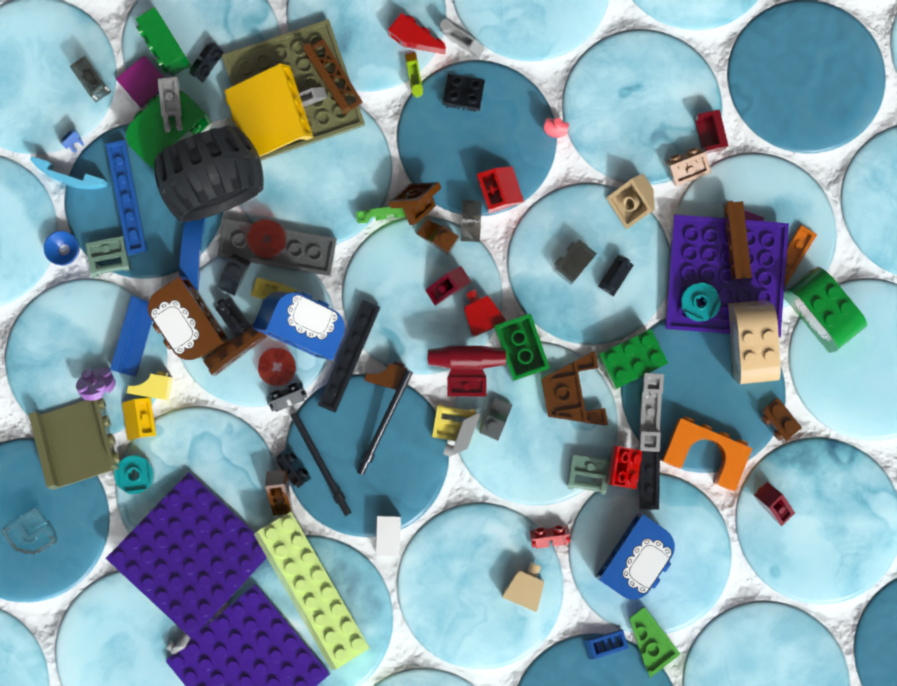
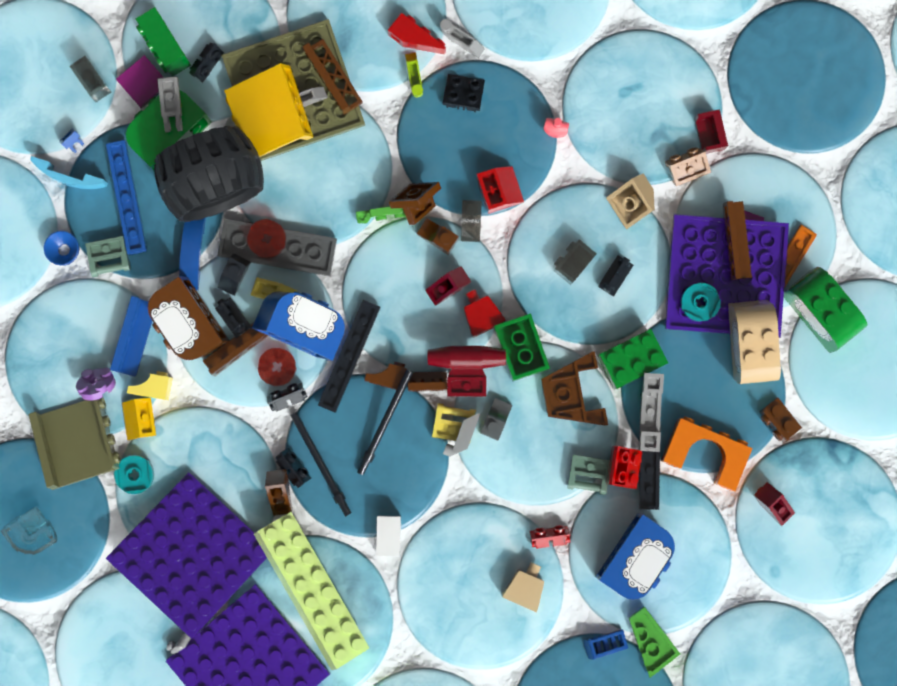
none -> reddish brown bracket [408,372,447,392]

